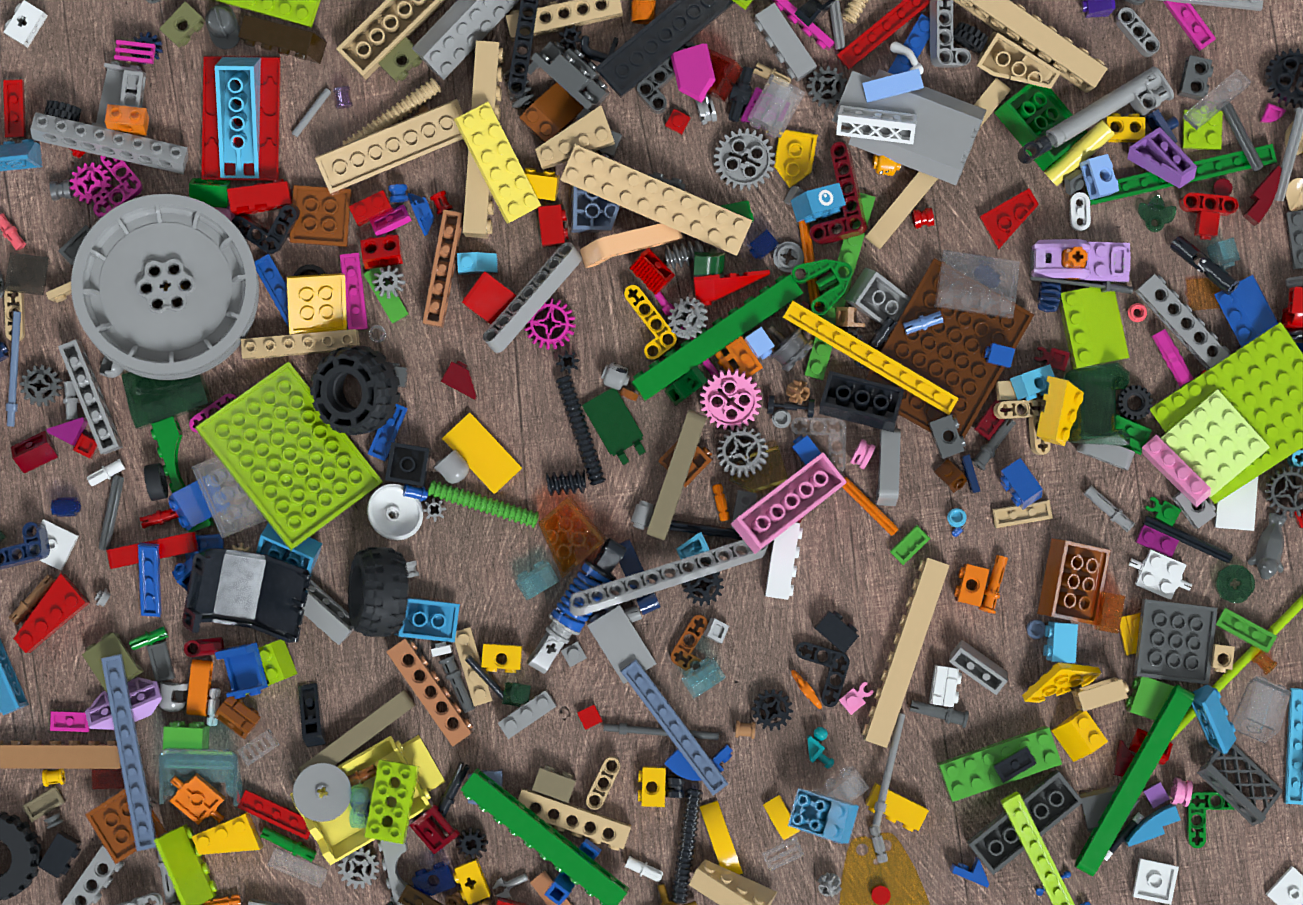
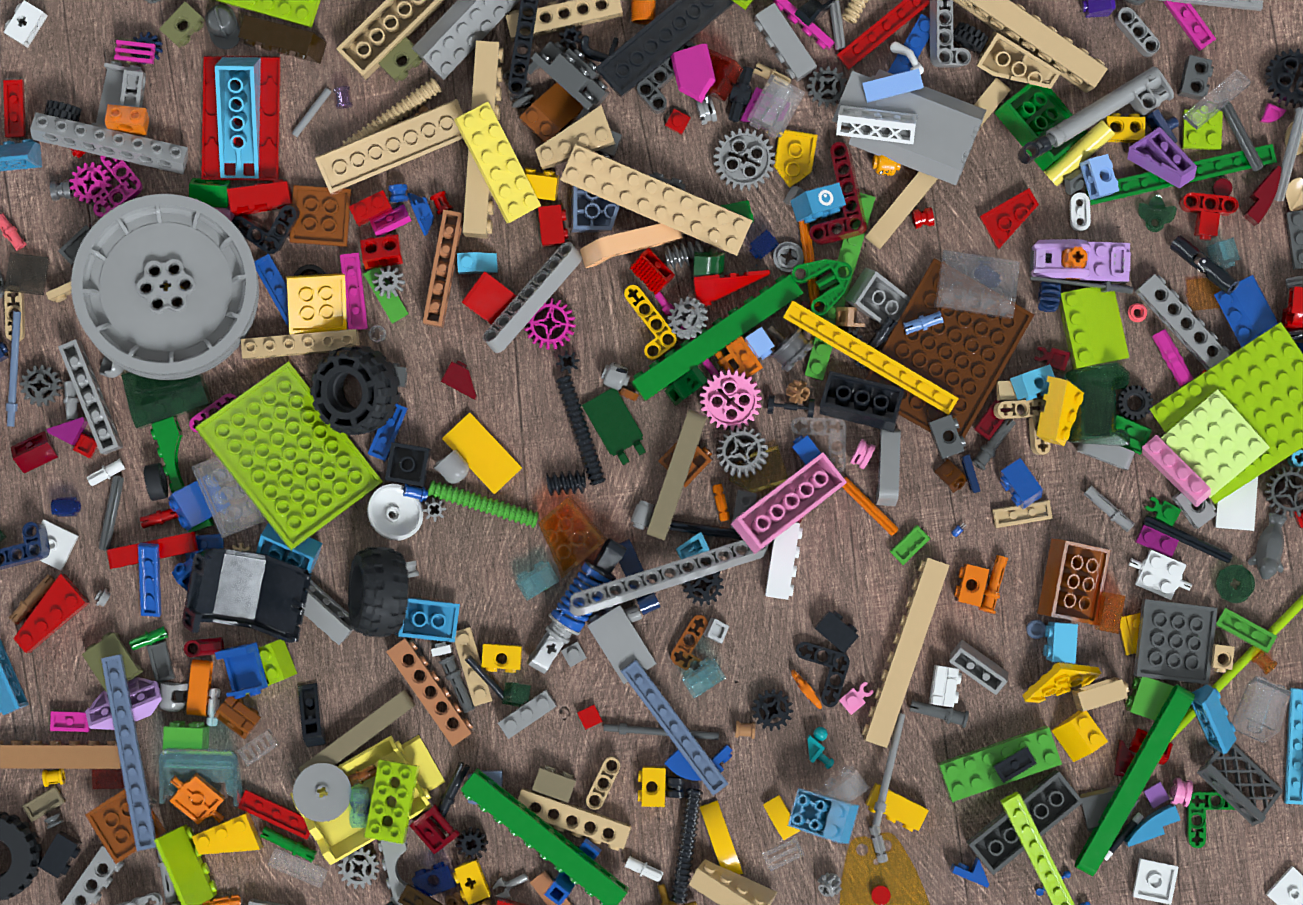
light grey plate [772,409,791,428] -> none
medium azure plate [947,508,967,528] -> none
blue brick [984,343,1015,368] -> none

